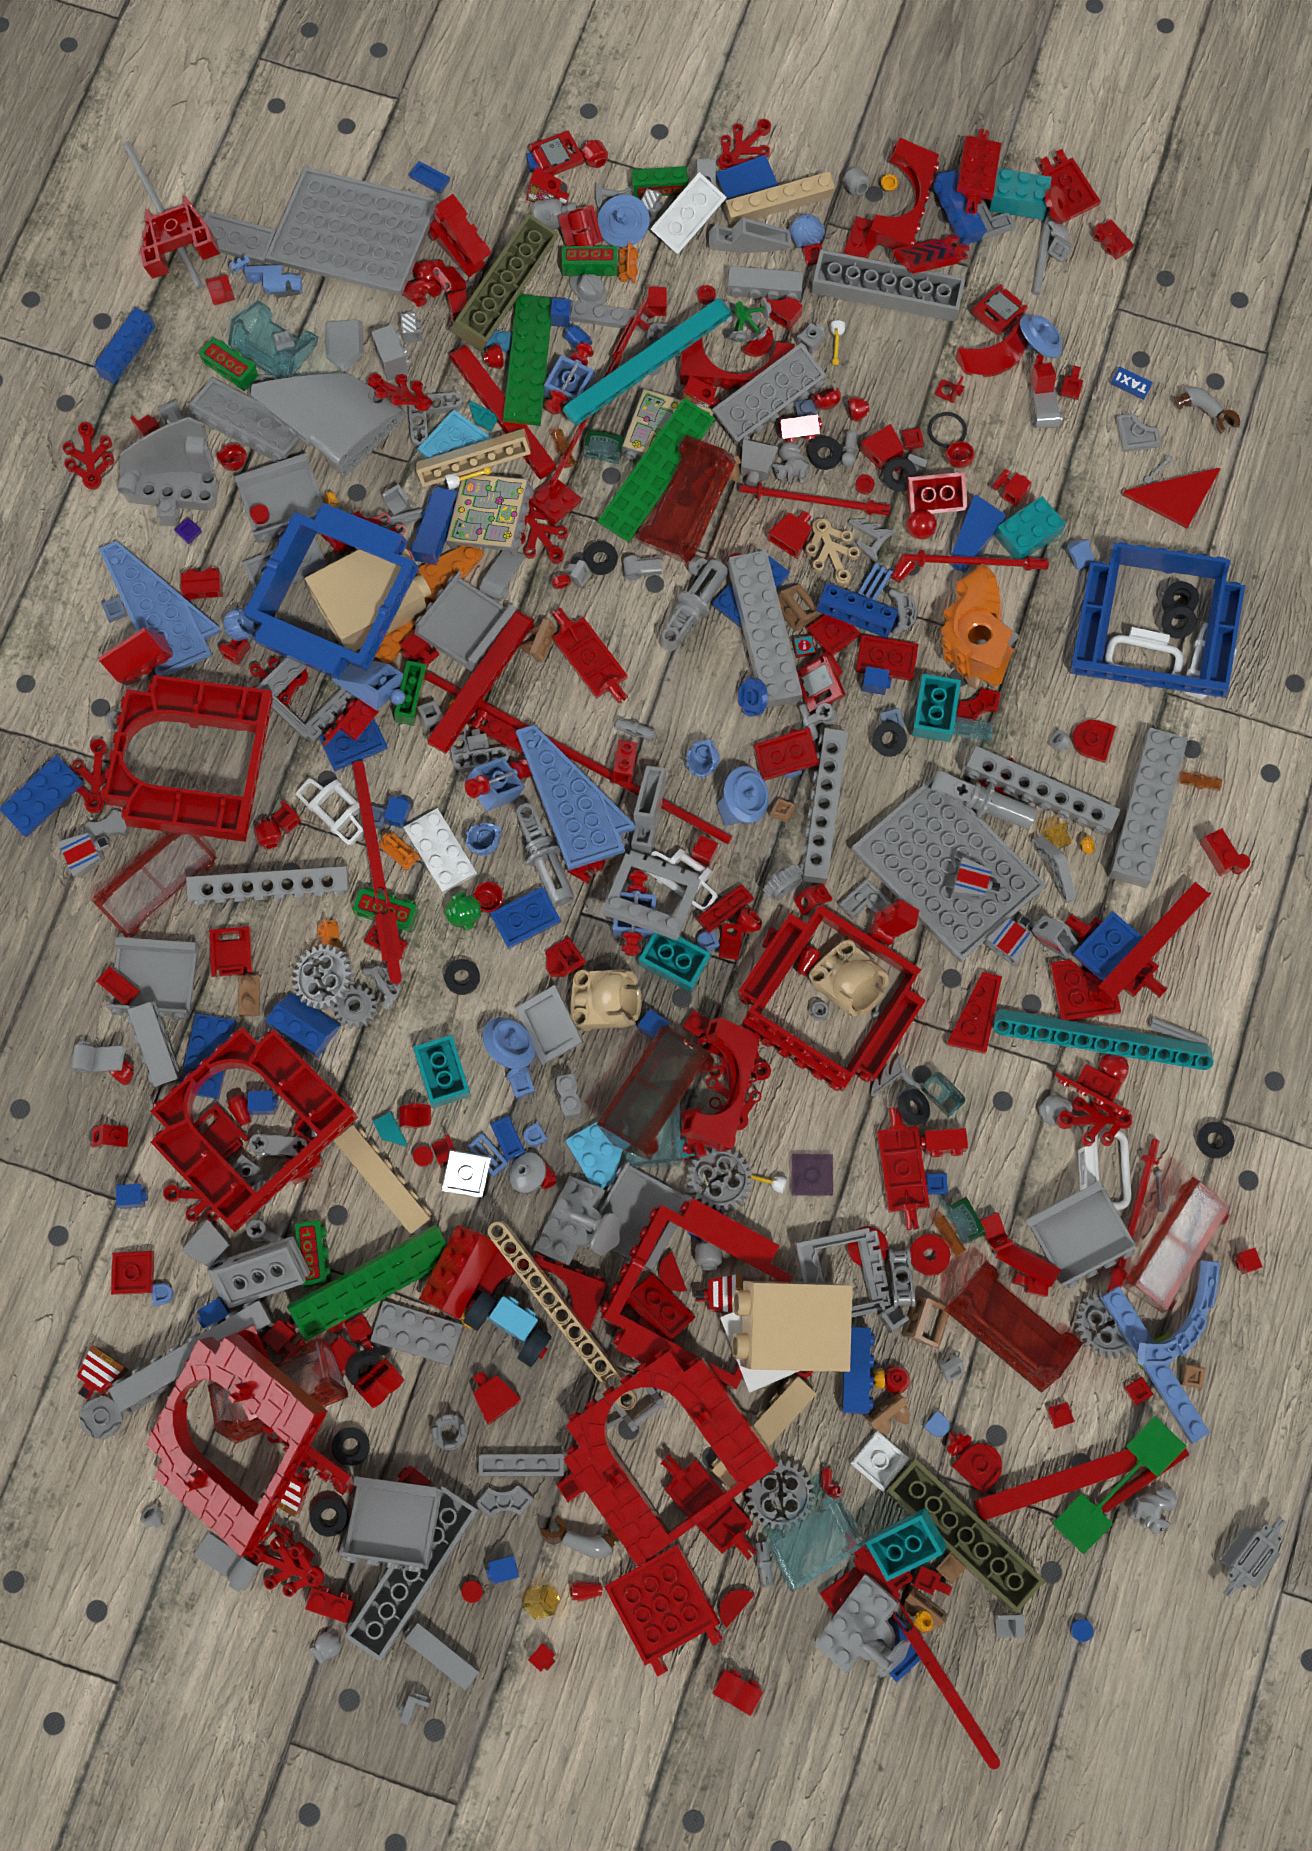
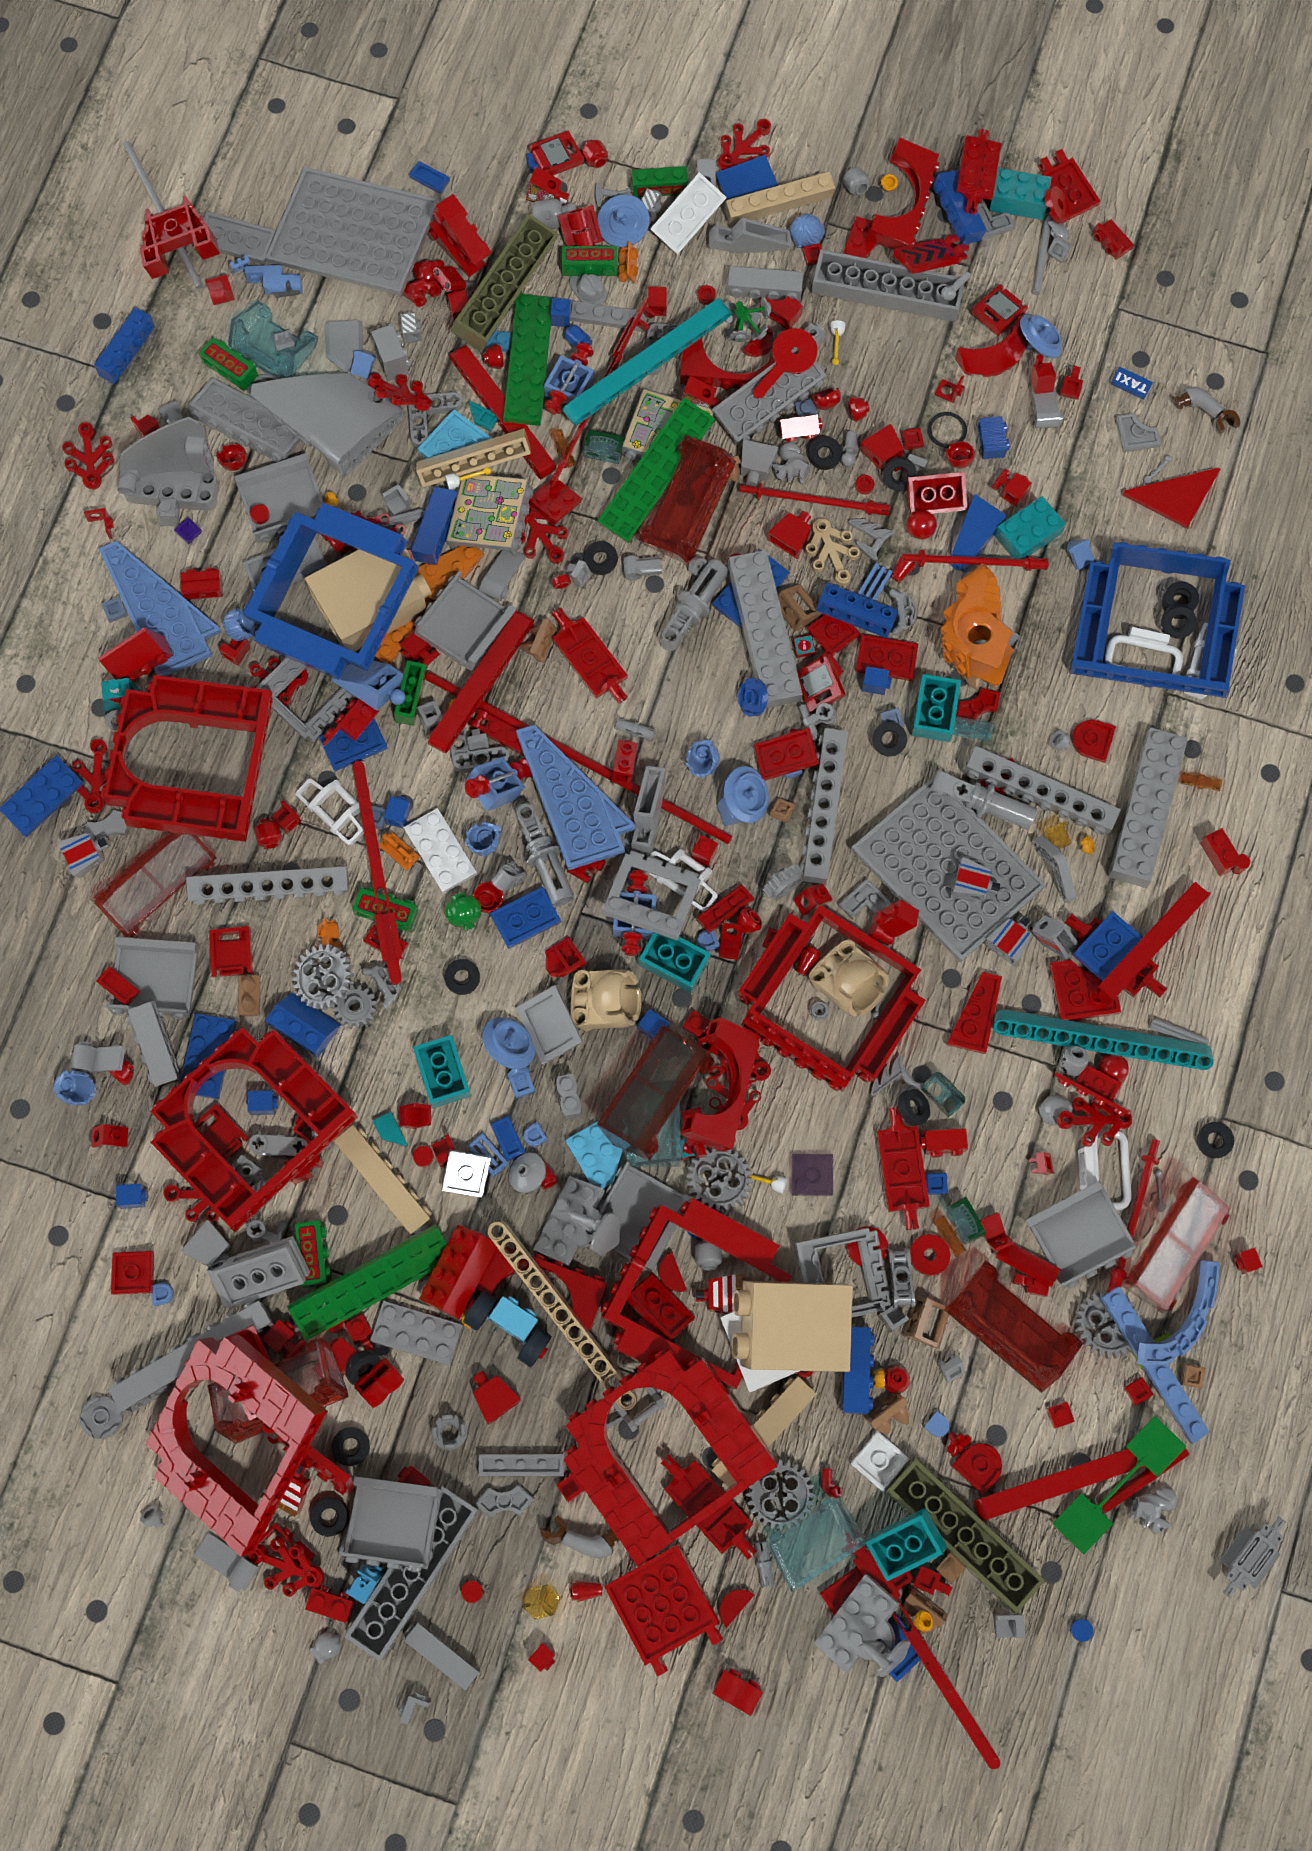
torso [77,1345,129,1400] -> none
blue brick [197,1297,230,1329] -> none
red cone [227,1095,252,1127] -> none
blue brick [486,1556,519,1584] -> none
none -> medium blue hair [54,1070,96,1105]
none -> red bracket [84,508,114,539]
none -> teal torso [101,678,140,712]
none -> dark azure hinge [346,1563,387,1604]
none -> medium blue tile [350,350,376,379]
none -> light grey piece [492,860,528,891]
none -> red piece [753,328,818,399]
none -> light grey bar [941,271,971,301]
none -> blue brick [977,416,1010,460]
none -> tile [1029,1152,1054,1175]
none -> light grey head [1060,1046,1089,1076]

